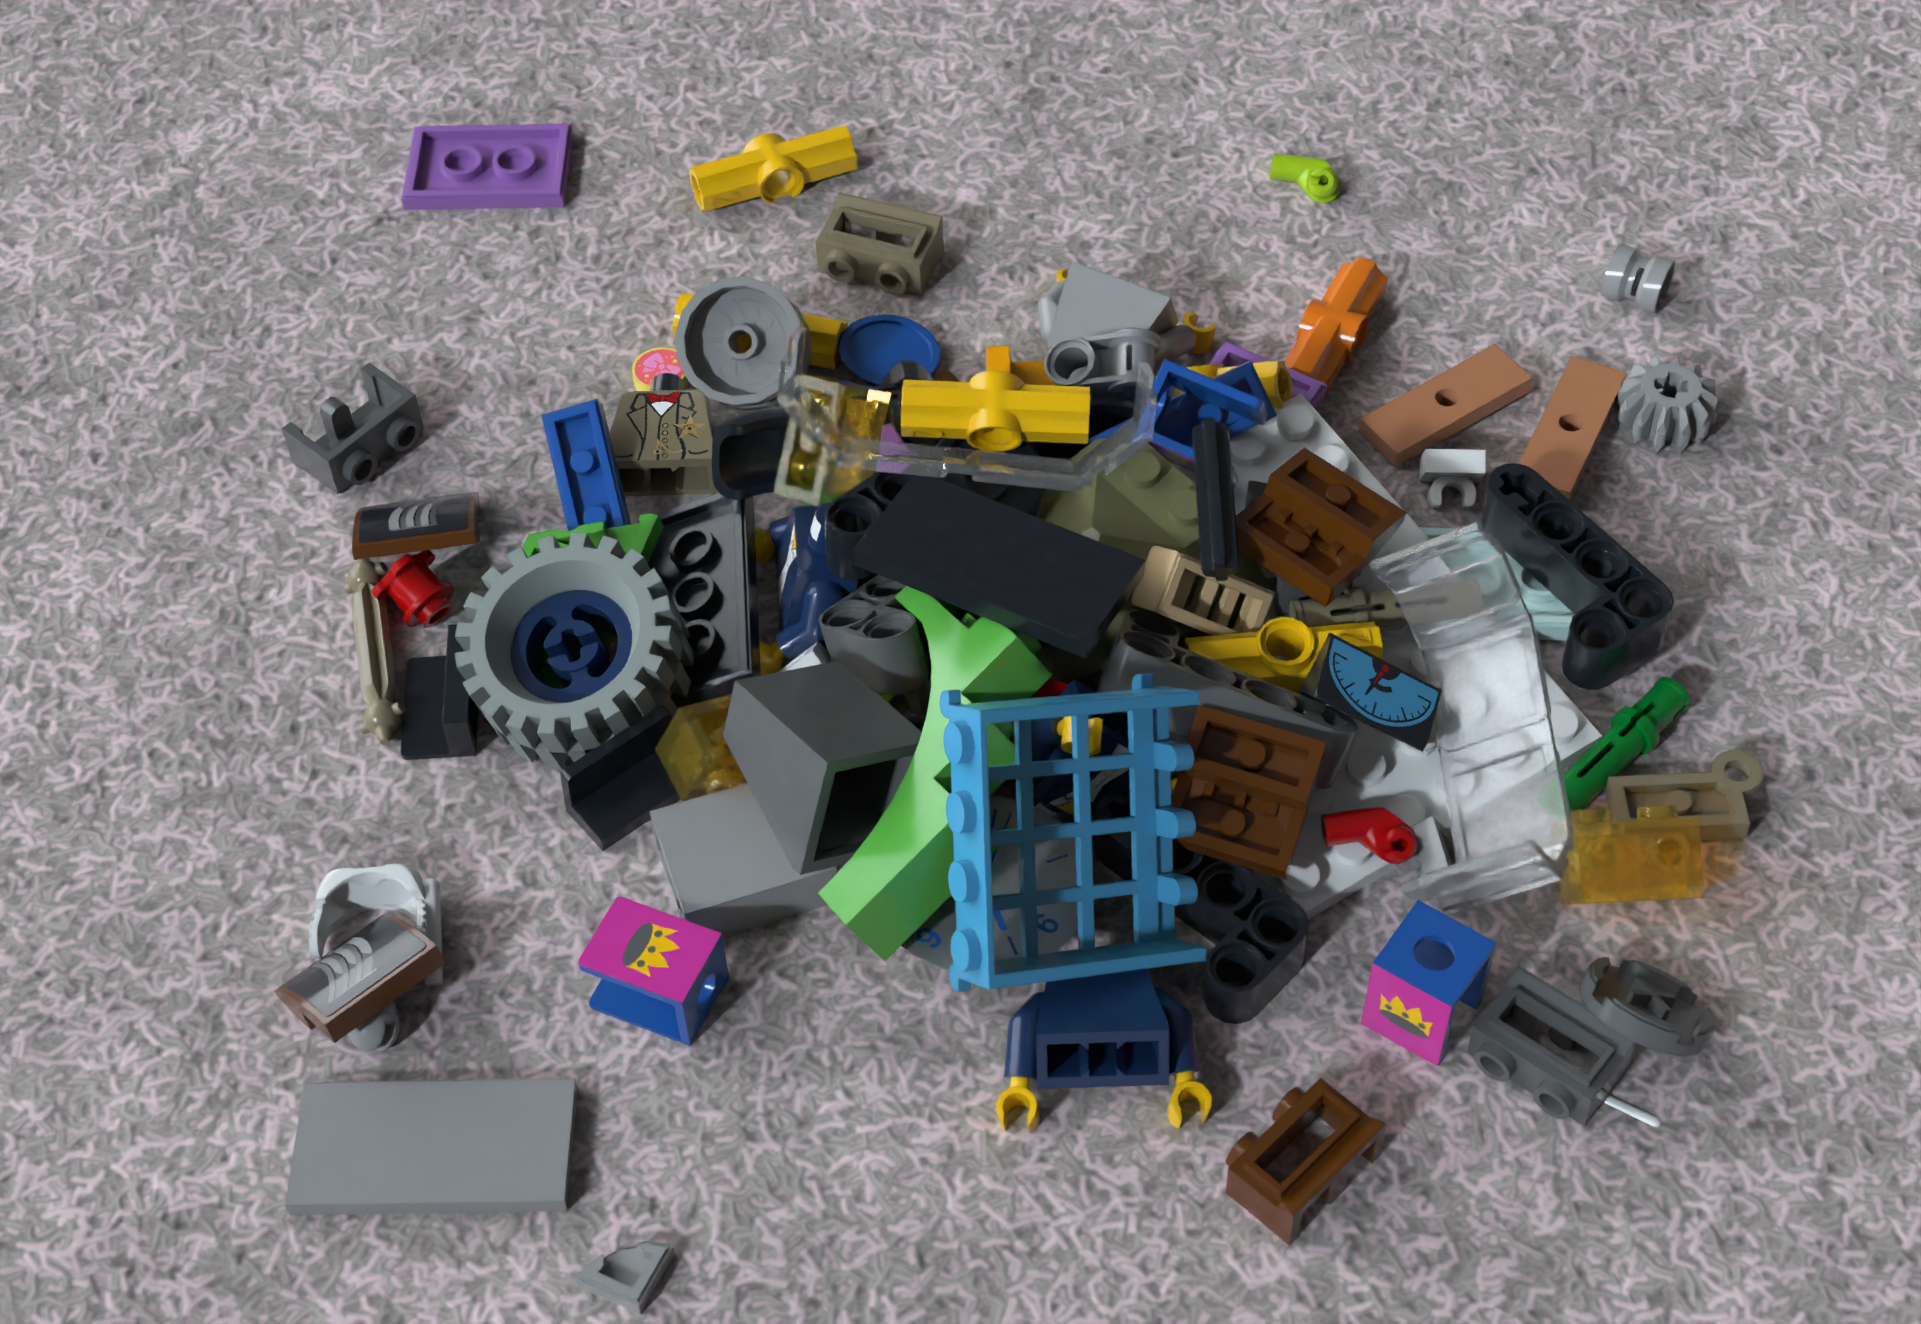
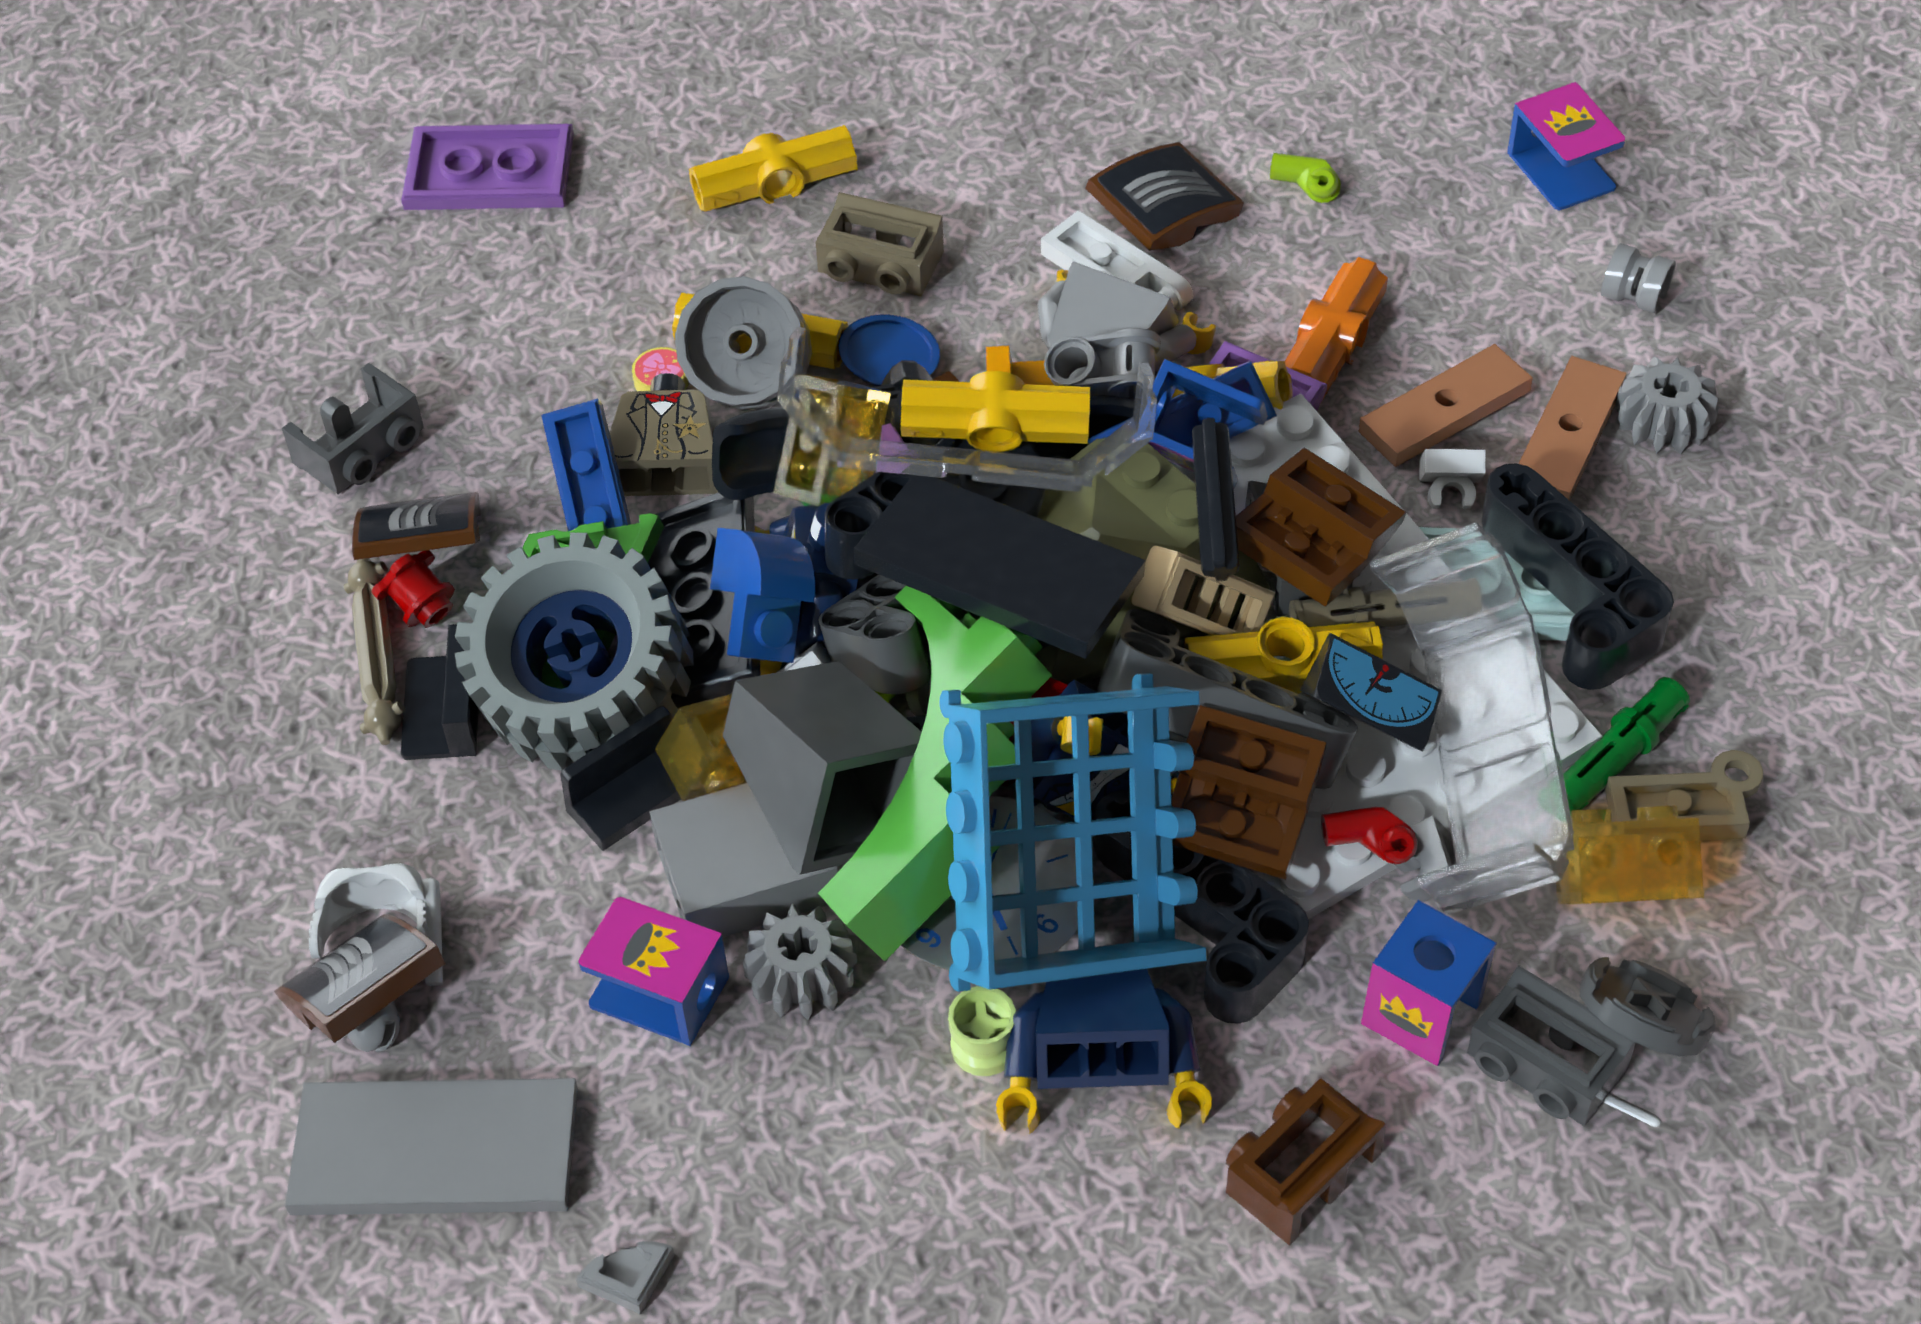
none -> blue brick [710,528,815,663]
none -> light grey gear [743,903,857,1020]
none -> yellowish green wheel [948,986,1016,1076]
none -> white plate [1041,210,1194,310]
none -> slope [1085,142,1245,251]
none -> piece [1507,82,1625,210]

